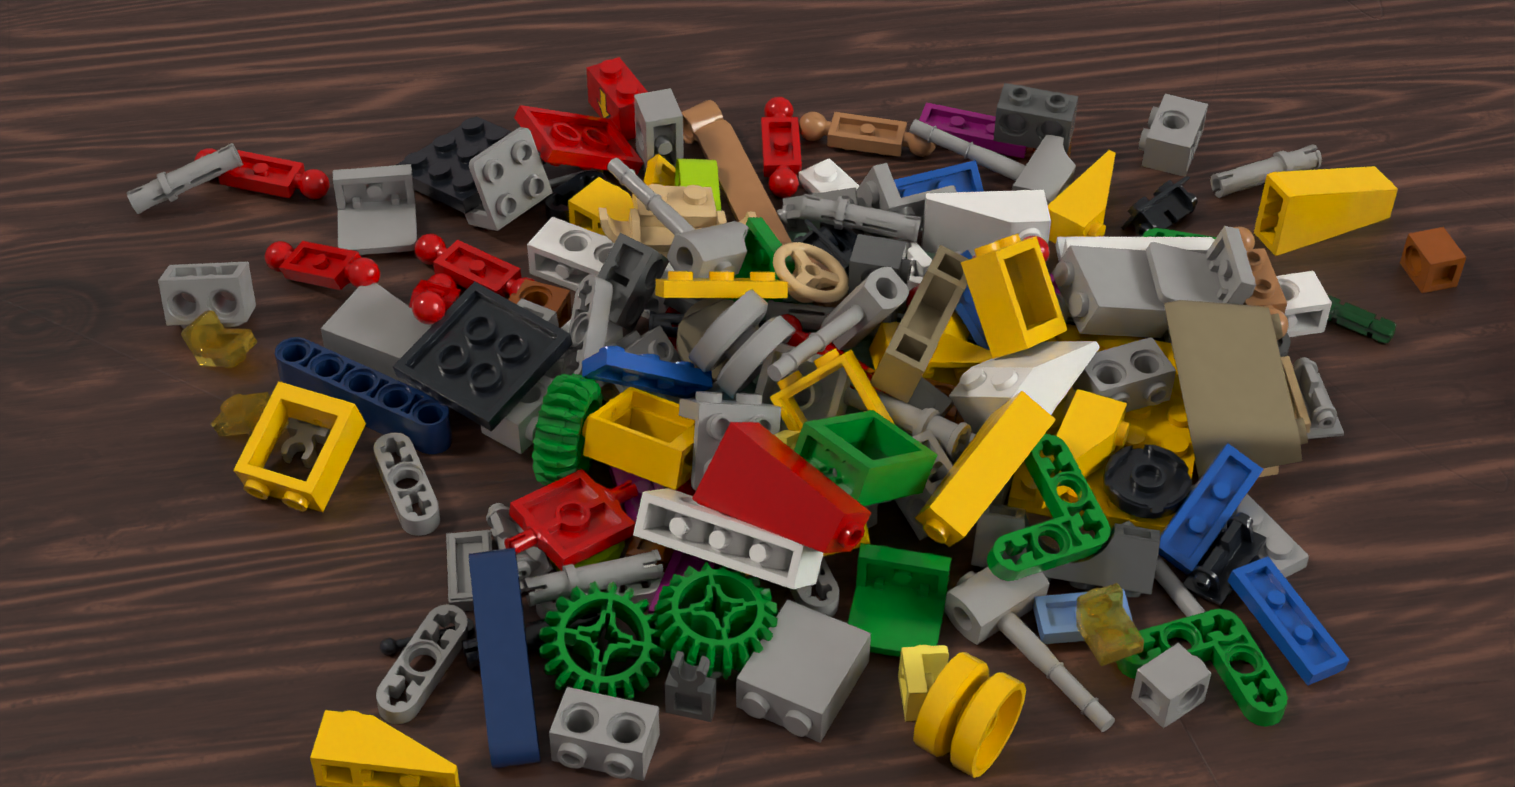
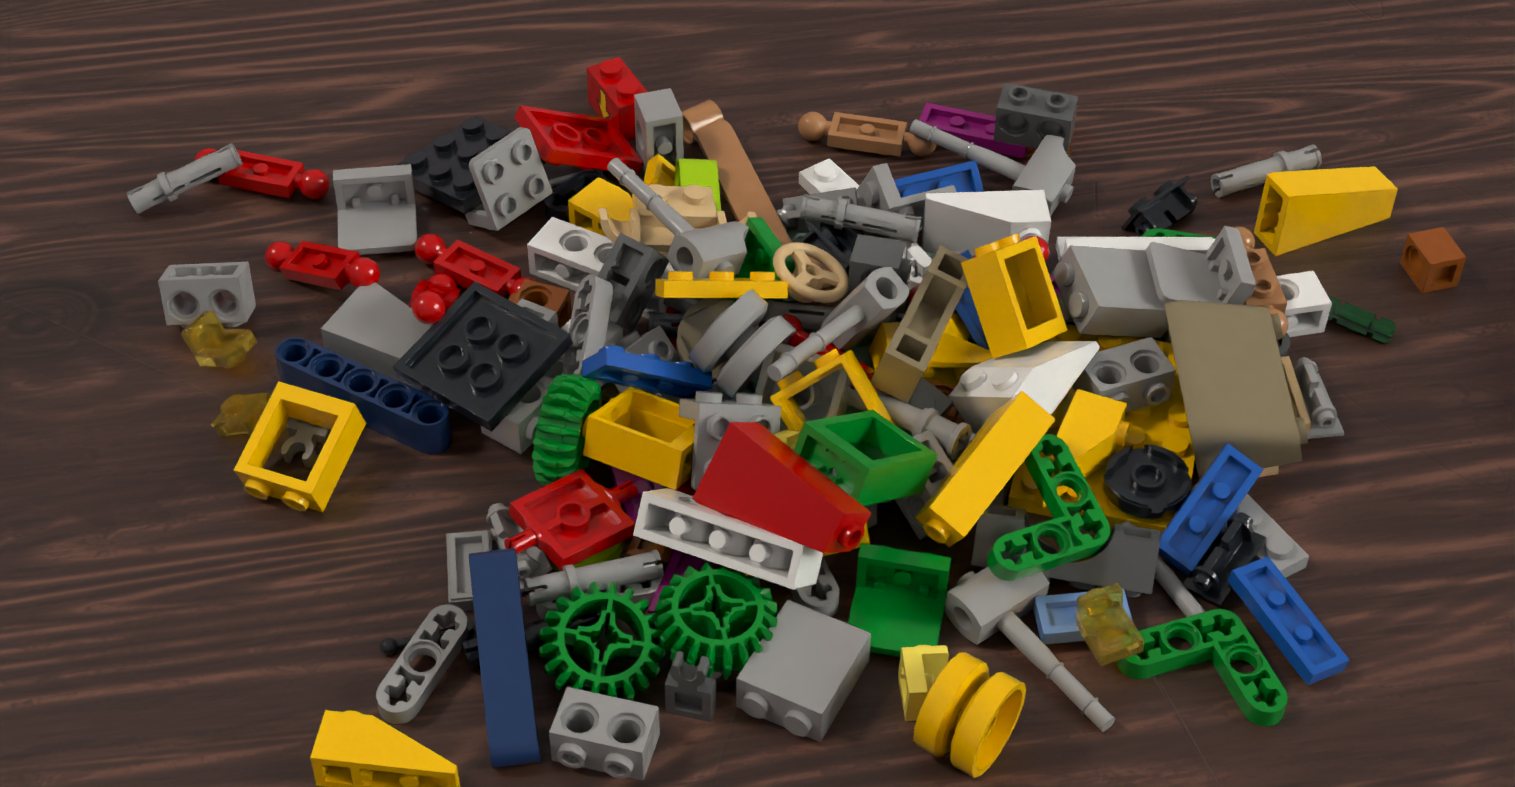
light grey beam [373,433,440,536] -> none
red plate [761,97,802,198] -> none
yellow slope [1048,150,1116,244] -> none
light grey brick [1131,643,1211,728] -> none
light grey brick [1138,94,1208,177] -> none

